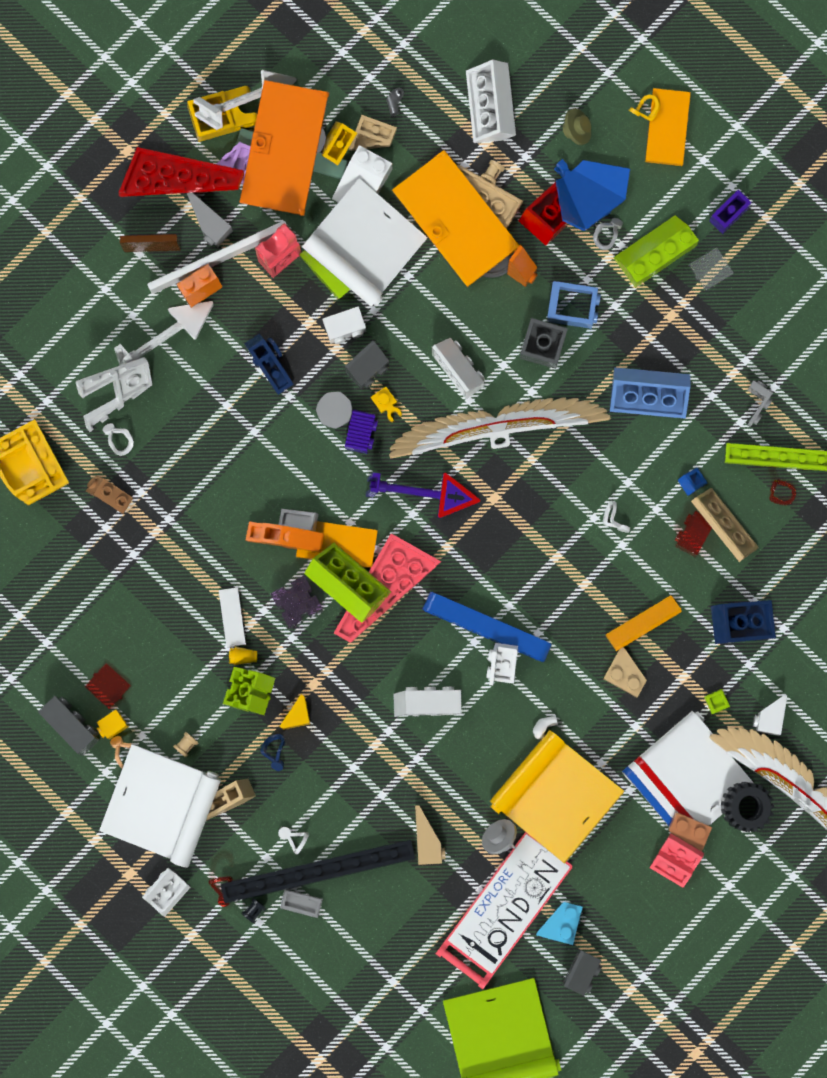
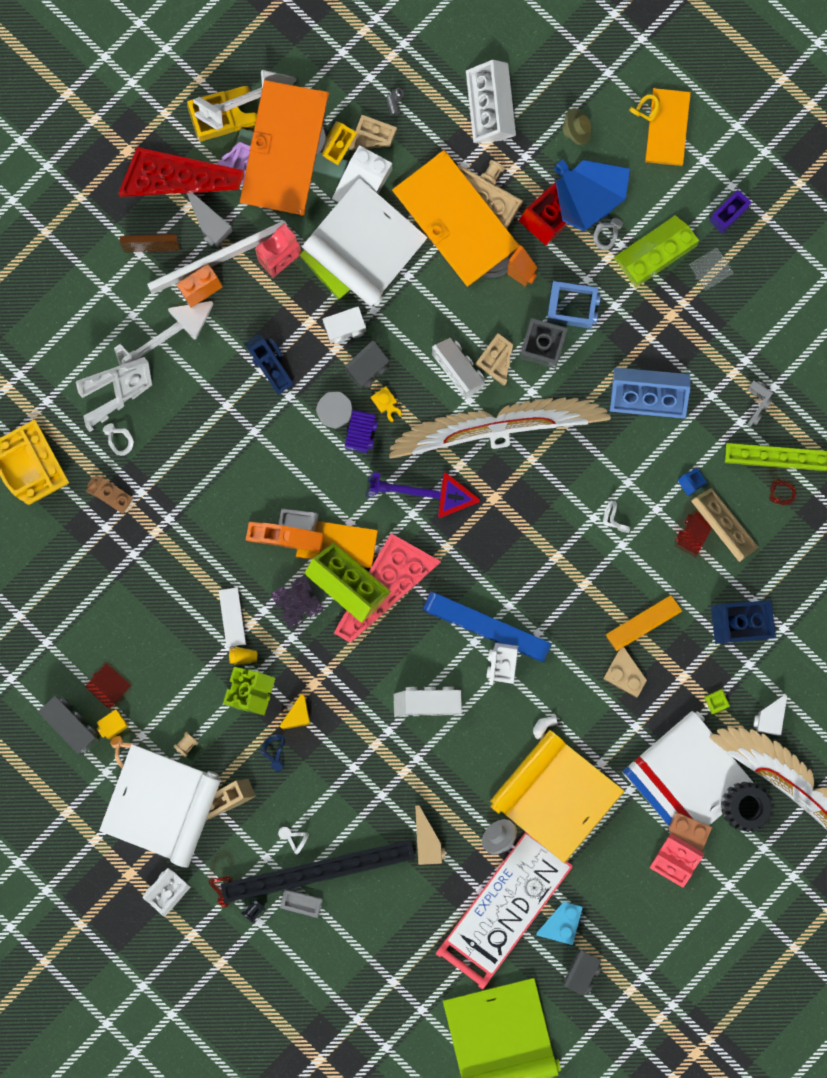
none -> tan wing [475,333,513,386]

